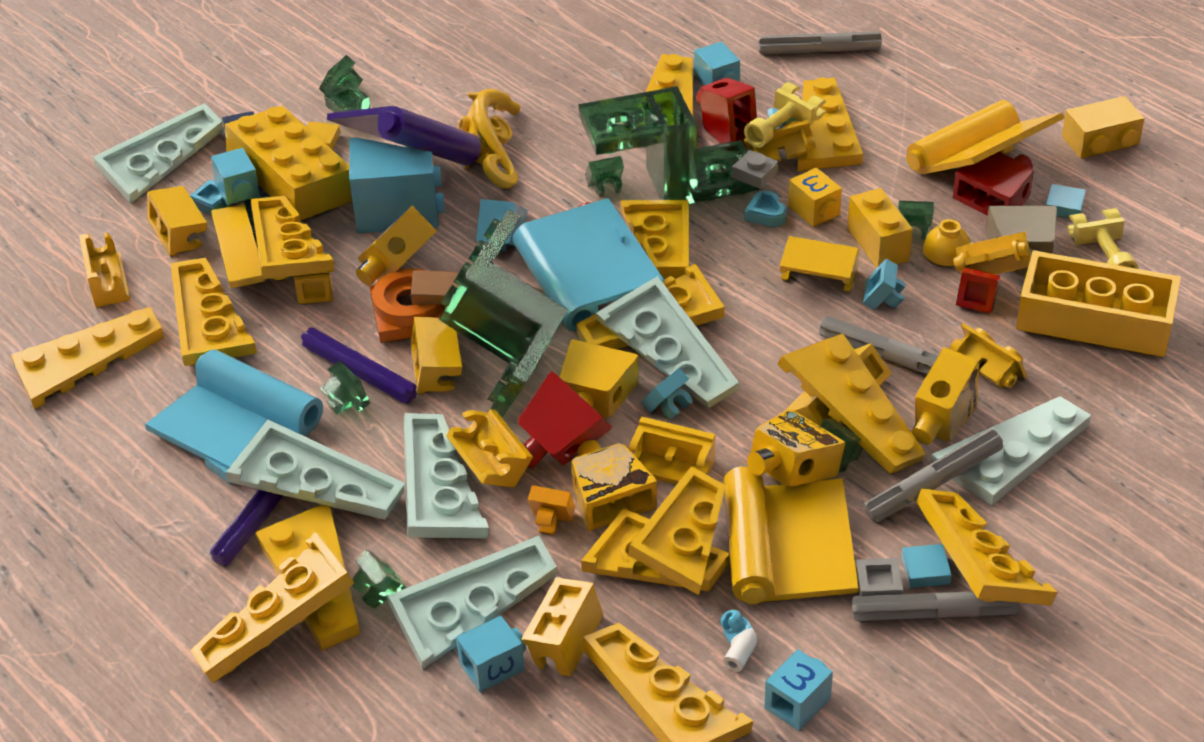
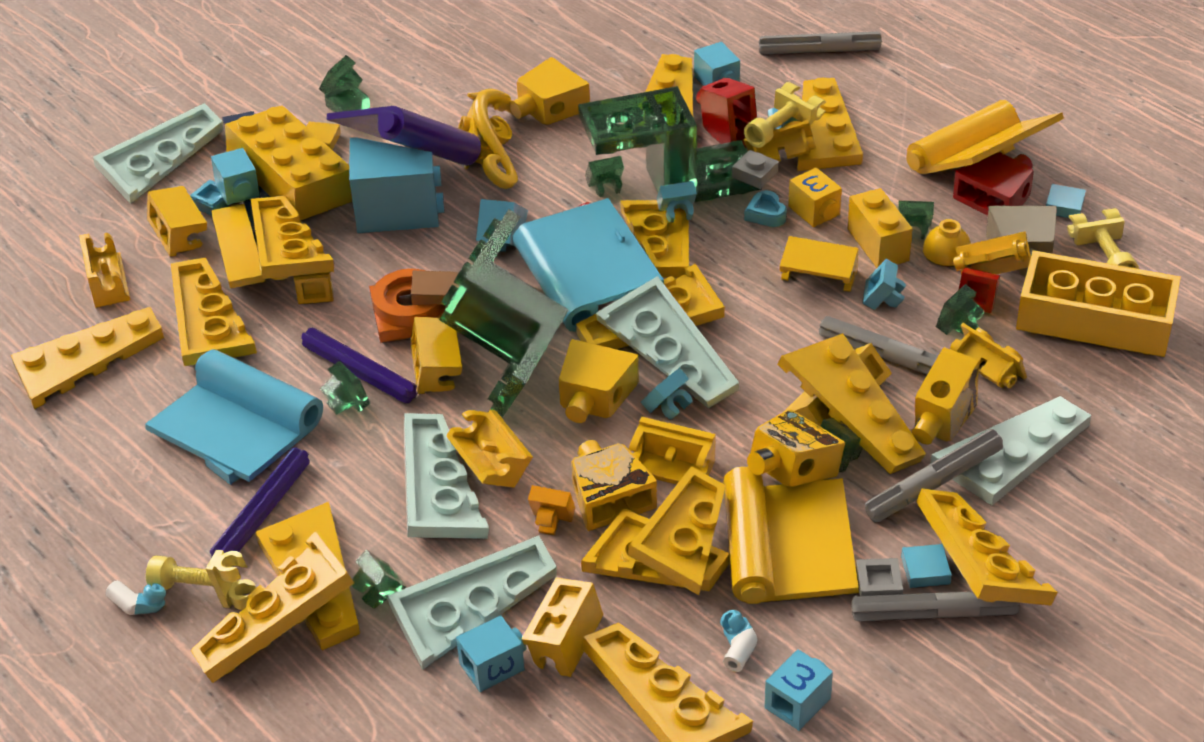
light aqua wing [226,420,405,520] -> none
yellow torso [355,205,437,286] -> none
red torso [517,371,612,469] -> none
yellow brick [1062,96,1145,159] -> none
none -> arm [106,580,166,615]
none -> light yellow bar [146,550,256,610]
none -> yellow torso [510,57,590,125]
none -> medium azure tile [657,181,697,223]
none -> clear green tile [935,284,984,335]

